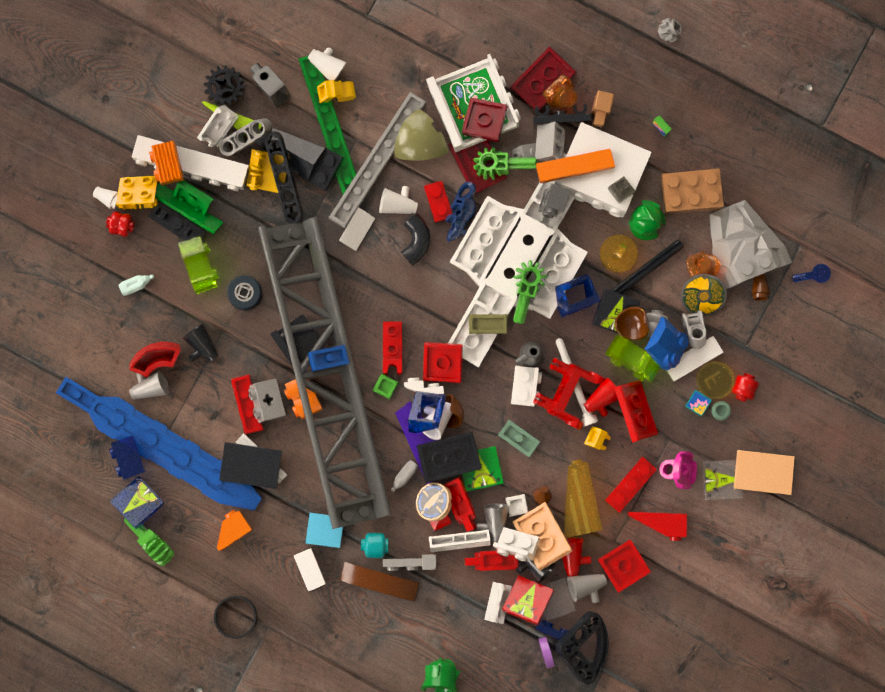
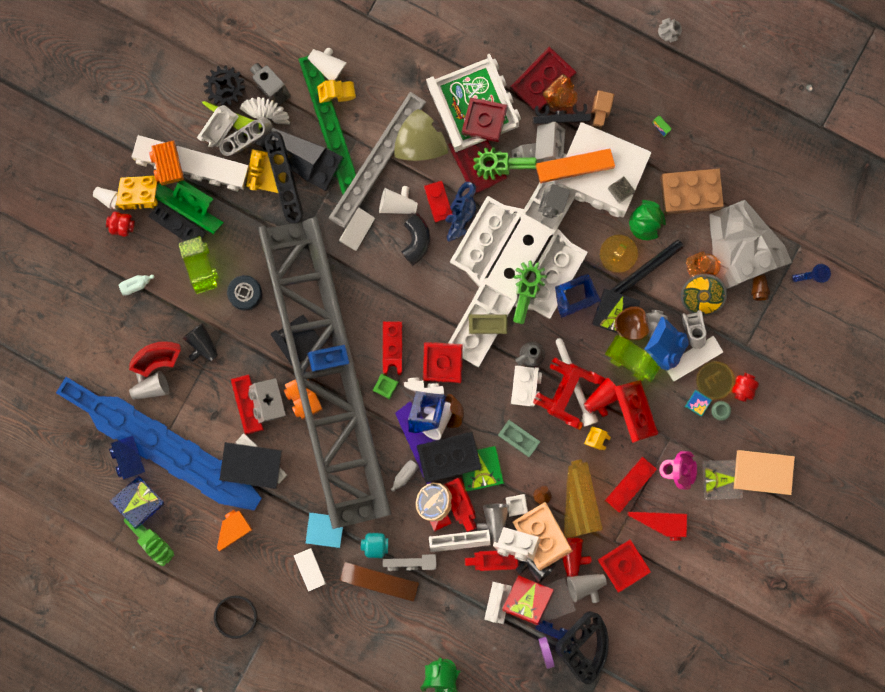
none -> white hair [240,97,290,125]

